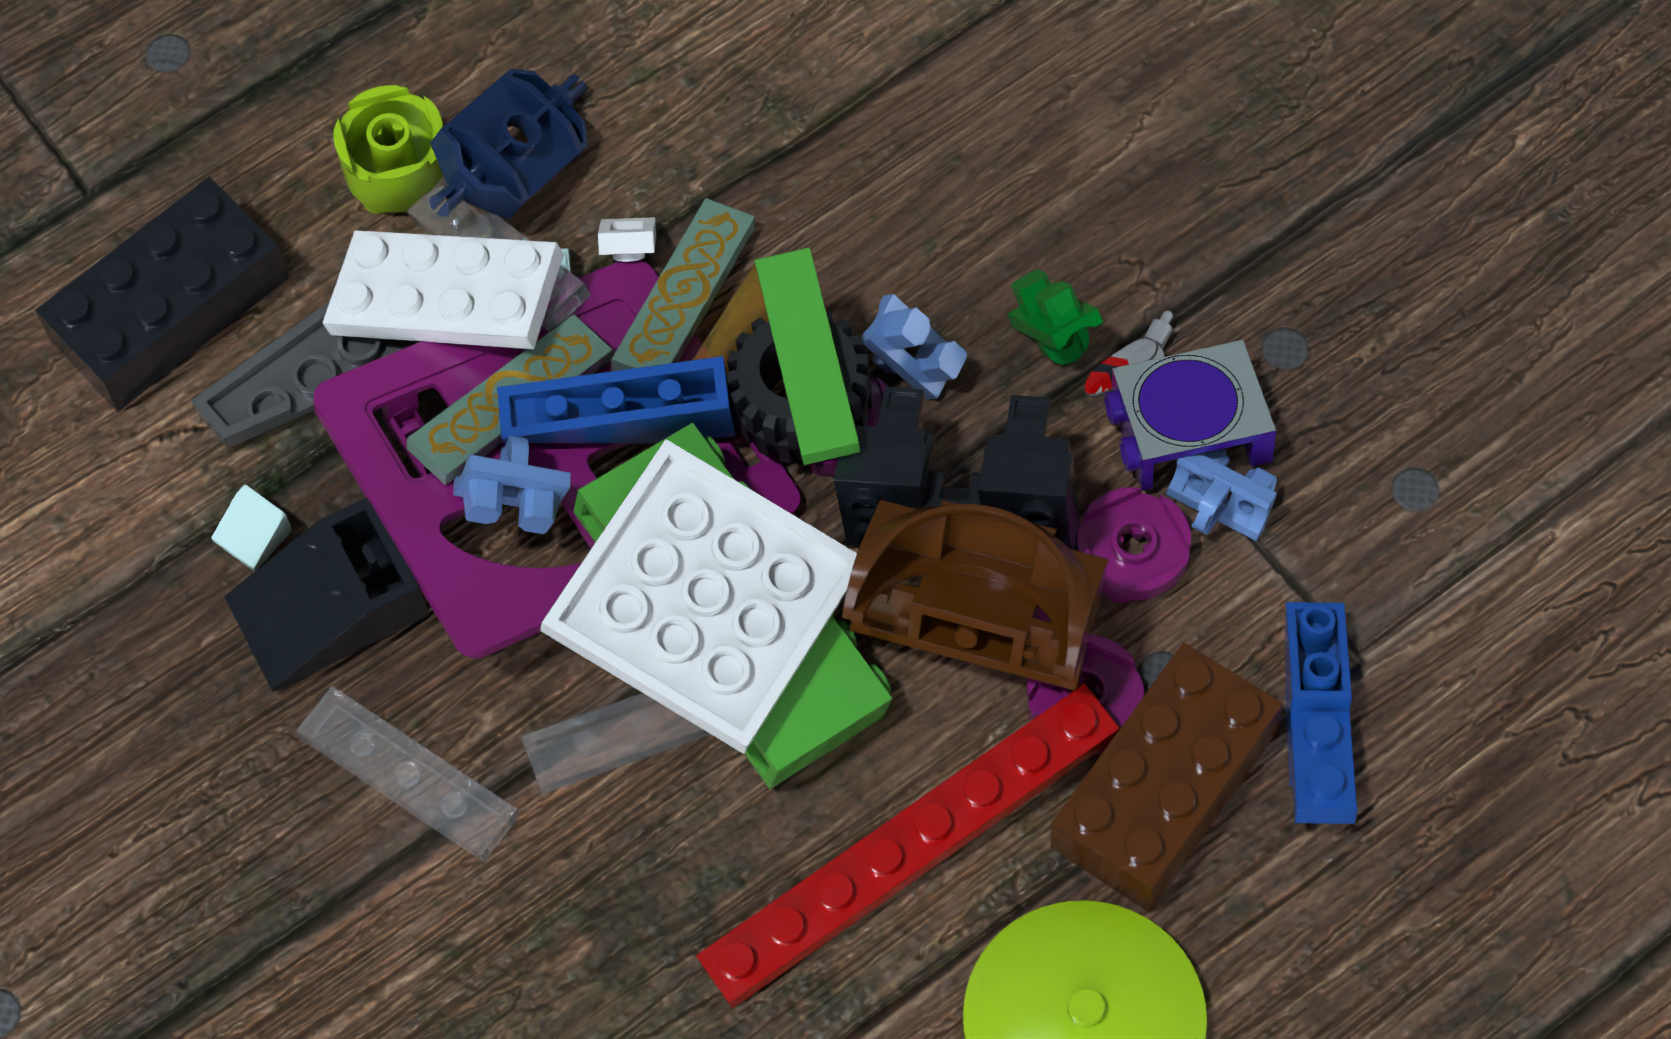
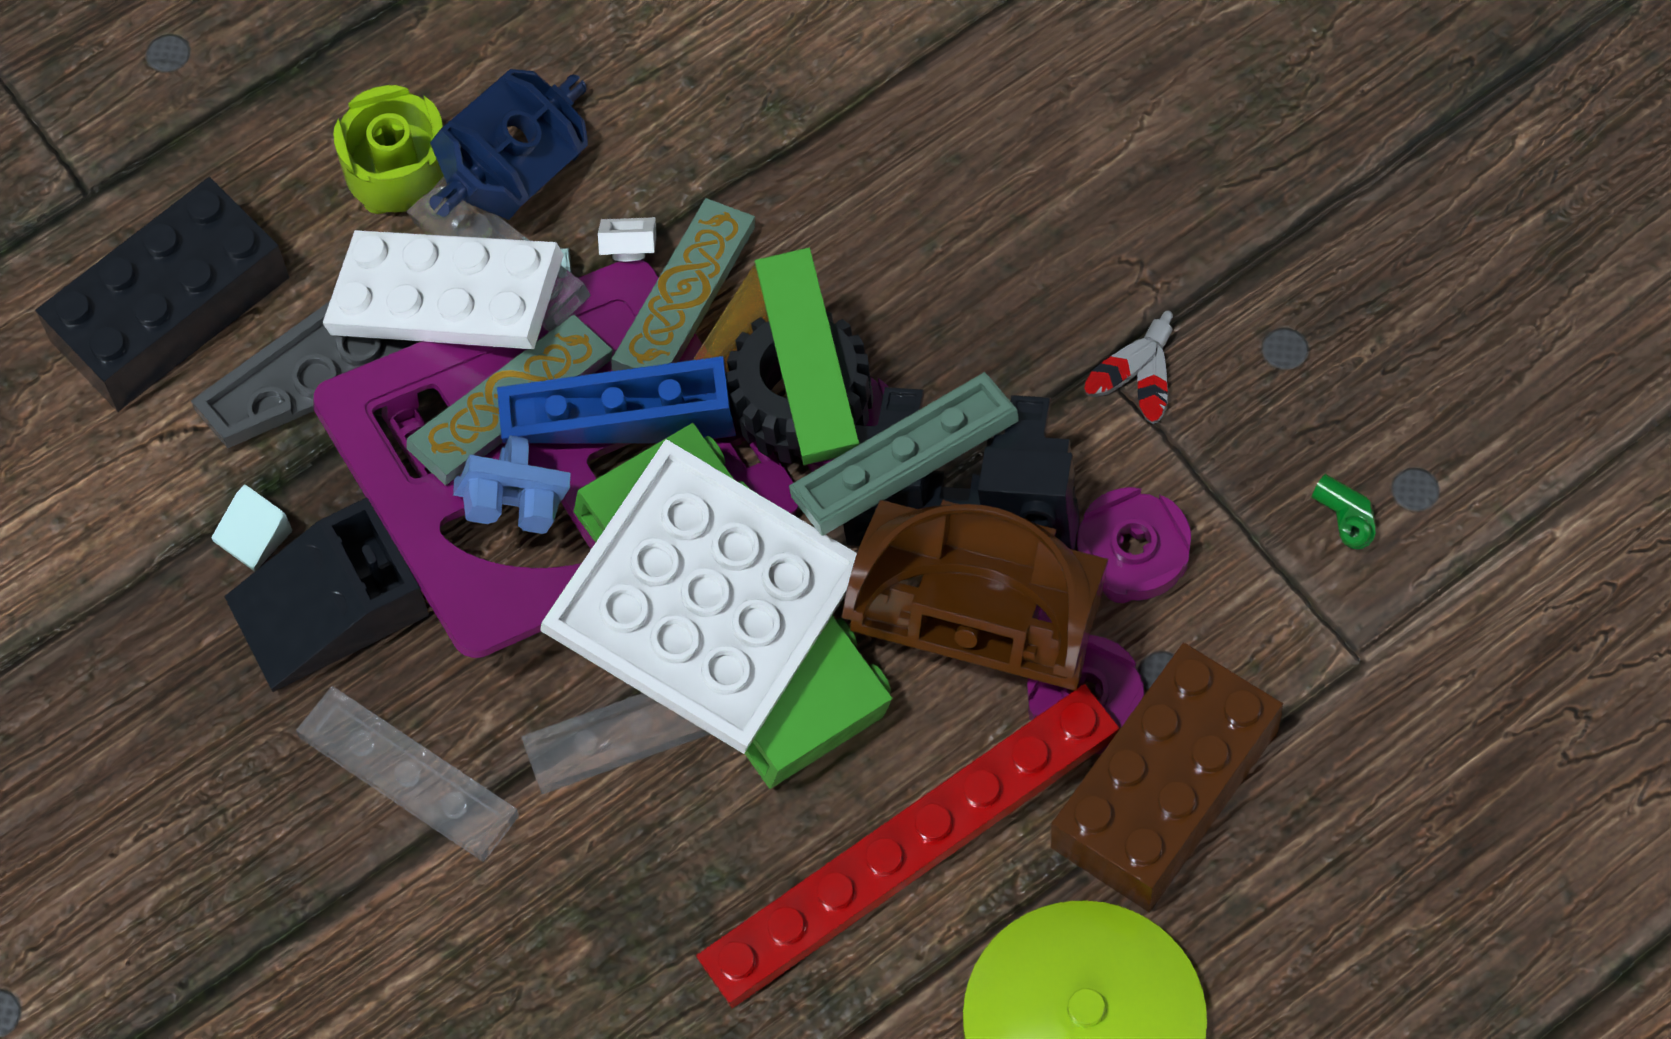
medium blue hips [861,294,967,400] -> none
green hips [1007,269,1103,365] -> none
panel [1104,340,1276,491] -> none
medium blue hips [1166,449,1277,541] -> none
blue slope [1285,602,1357,824] -> none
none -> sand green tile [789,372,1018,536]
none -> green arm [1311,474,1376,549]

